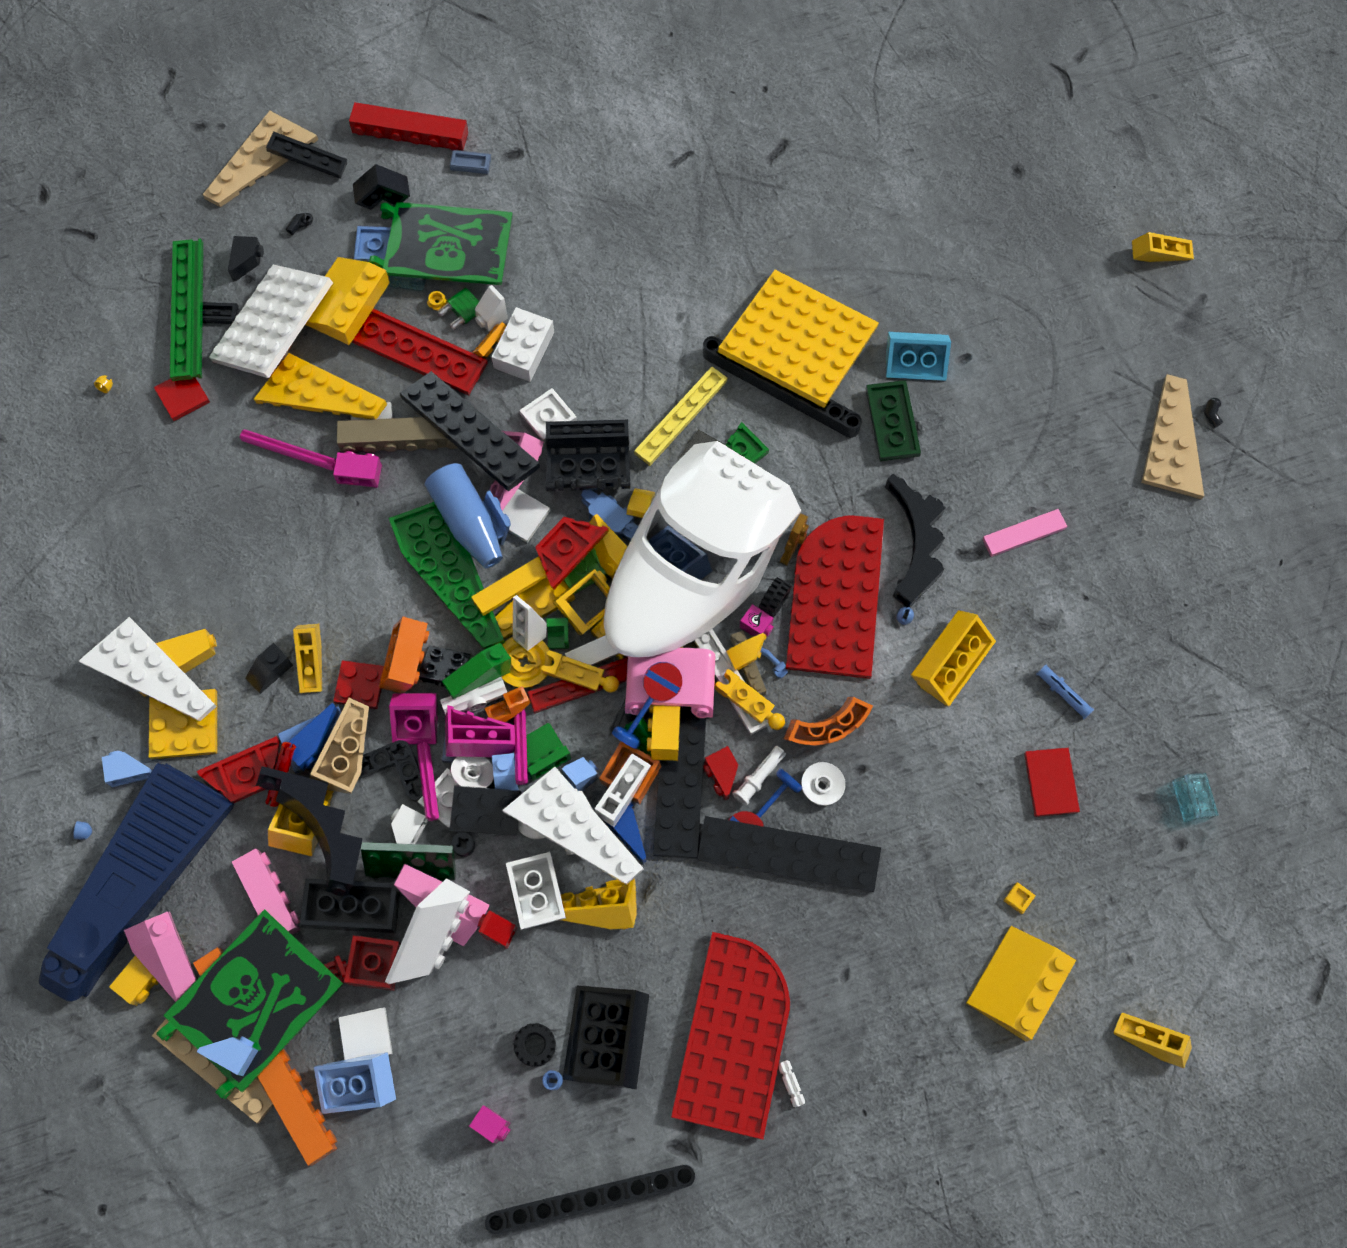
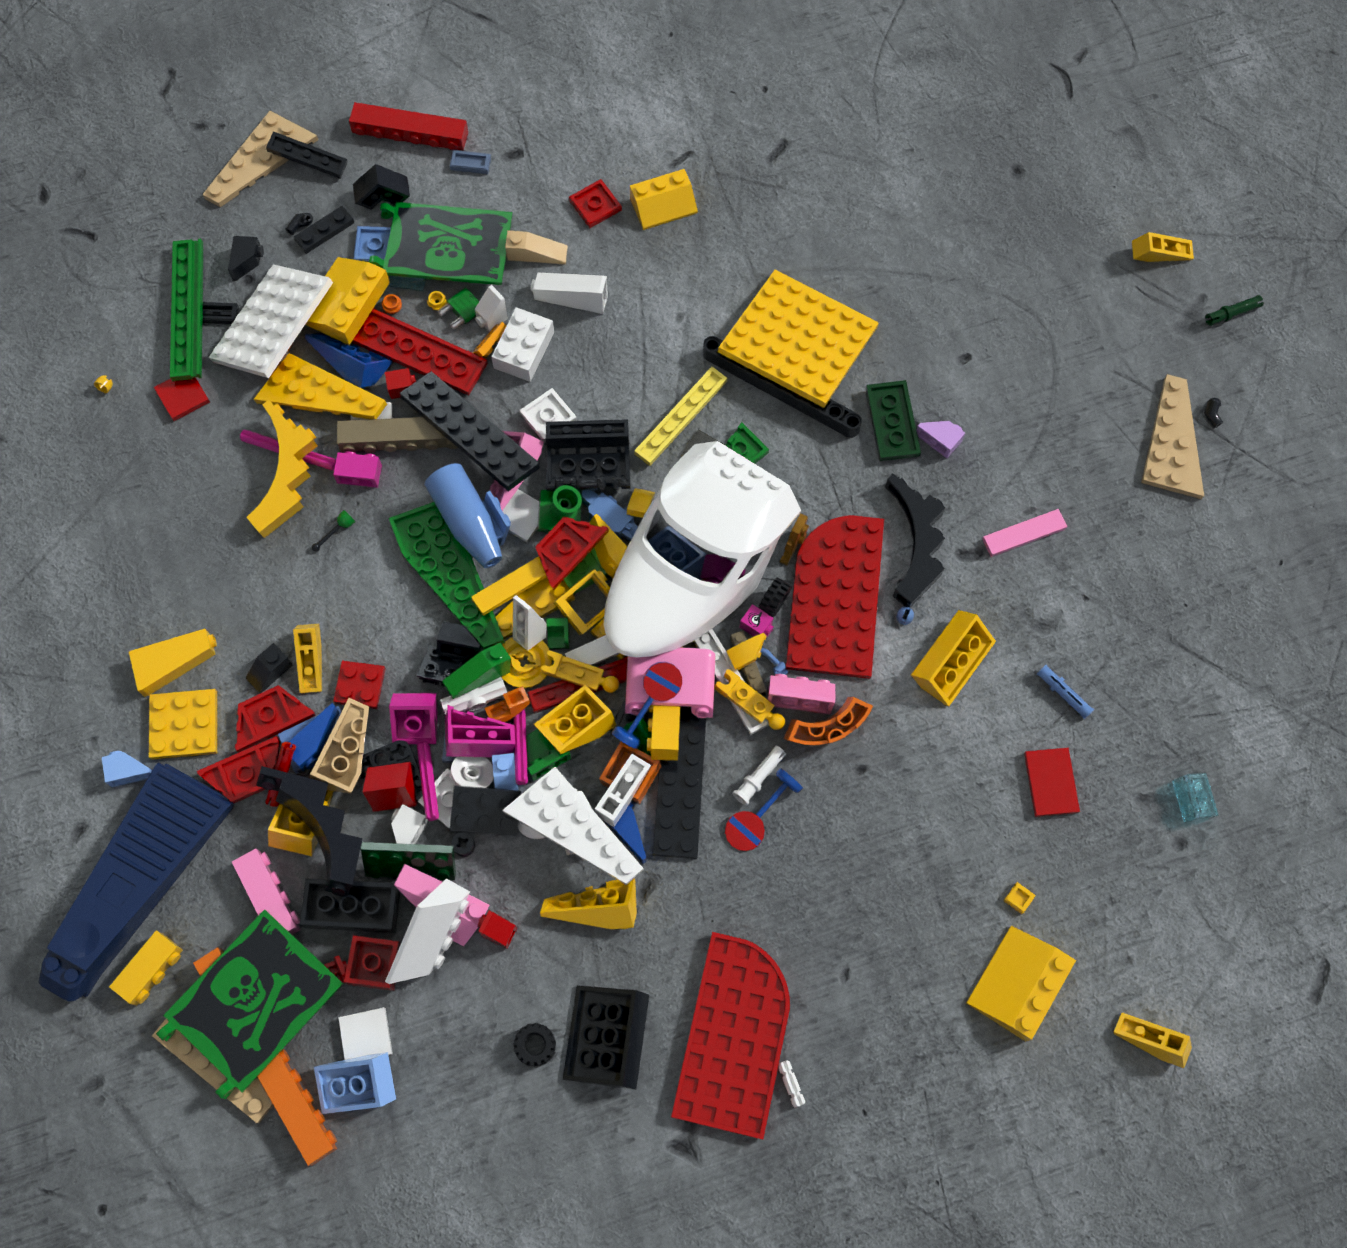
medium blue hinge [74,821,92,840] -> none
white wing [79,617,217,721] -> none
bright pink wedge [124,911,196,1002] -> none
light blue slope [197,1036,258,1076] -> none
orange brick [379,616,429,693] -> none
dark pink brick [469,1105,511,1144] -> none
black beam [485,1165,695,1234] -> none
white slope [506,852,566,930] -> none
medium blue hinge [542,1070,563,1090] -> none
light blue slope [562,757,598,792] -> none
black plate [697,816,881,892] -> none
red slope [703,746,738,800] -> none
white dish [801,762,845,806] -> none
medium azure slope [886,332,951,381] -> none
none -> red wing [235,685,316,753]
none -> yellow arch [246,400,318,538]
none -> black plate [294,206,354,254]
none -> blue wedge [305,333,392,389]
none -> hinge [312,510,355,552]
none -> red slope [362,762,417,812]
none -> orange plate [382,294,402,314]
none -> red brick [385,368,416,399]
none -> black slope [437,622,480,661]
none -> tan slope [505,230,568,264]
none -> white slope [531,272,608,314]
none -> yellow slope [534,685,616,754]
none -> green plant [537,485,582,533]
none -> red tile [569,179,622,228]
none -> yellow slope [630,169,698,230]
none -> magenta brick [700,554,746,584]
none -> bright pink slope [767,674,835,715]
none -> lavender slope [917,421,965,458]
none -> dark green pin [1205,295,1264,326]

